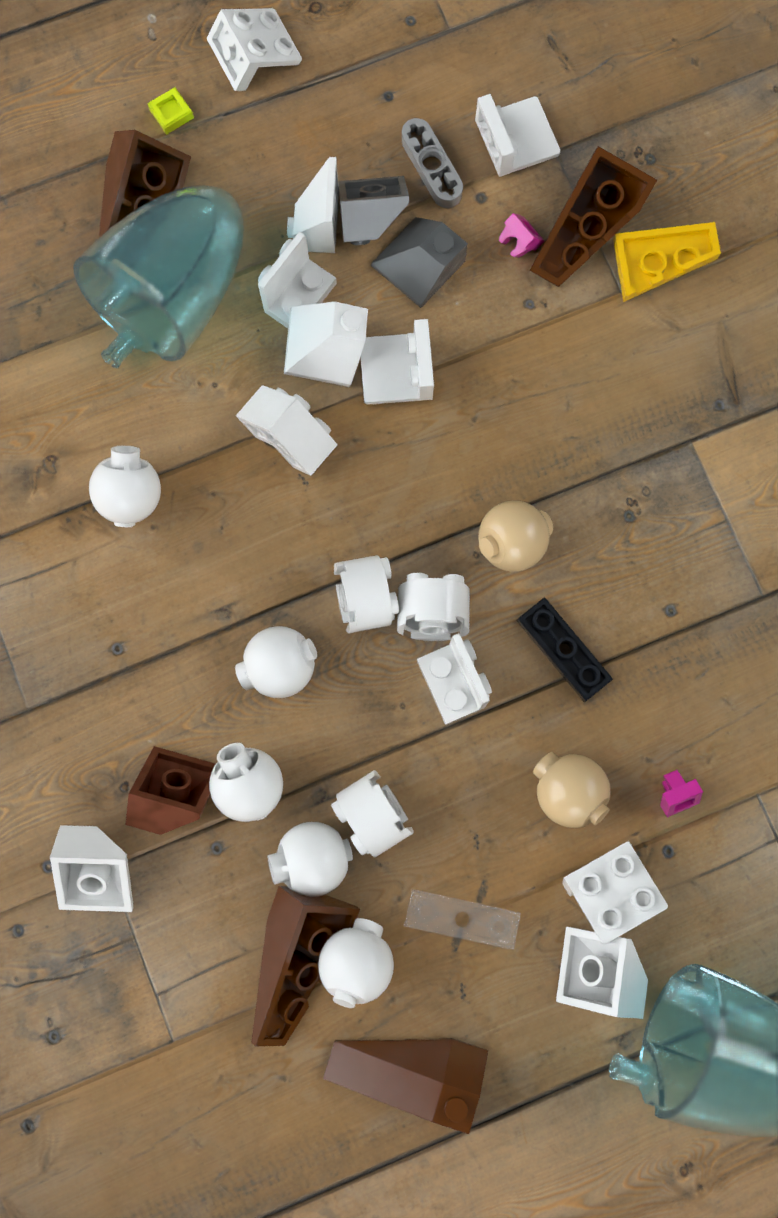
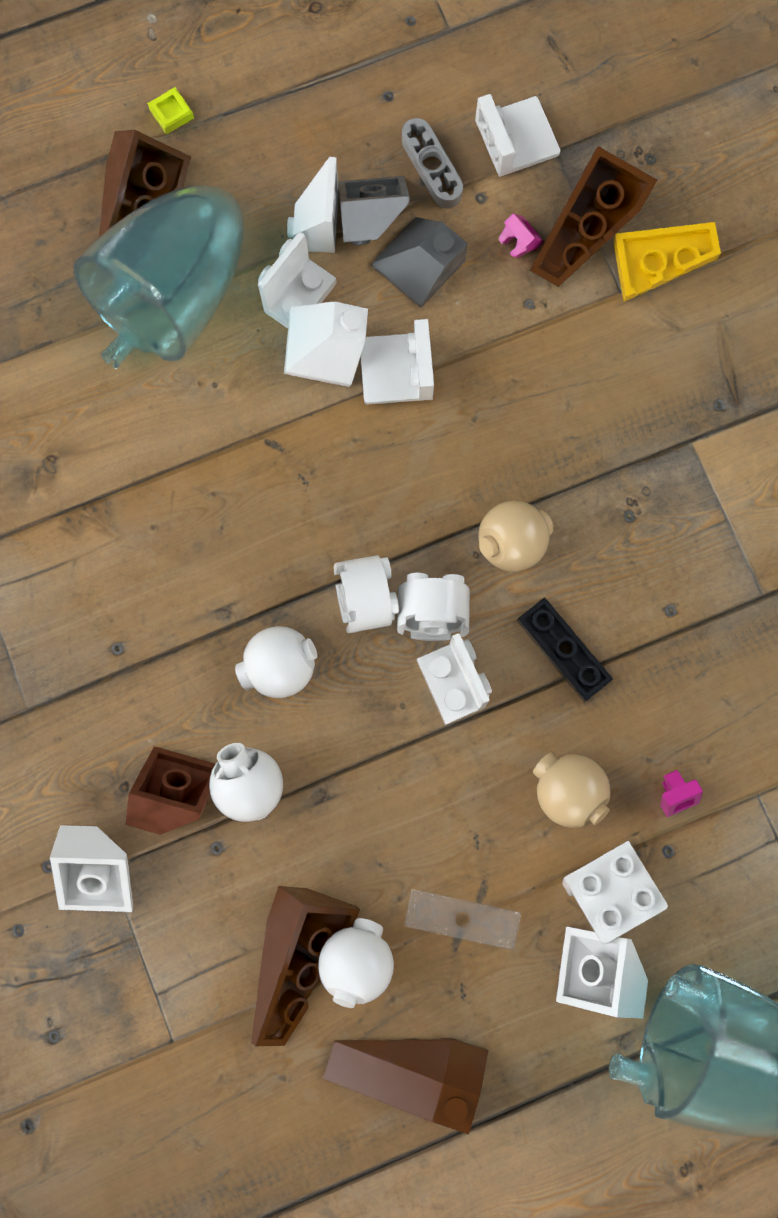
white brick [89,446,161,528] -> none
white bracket [207,8,302,91] -> none
white brick [236,385,338,476] -> none
white brick [267,822,353,897] -> none
white brick [331,770,414,857] -> none

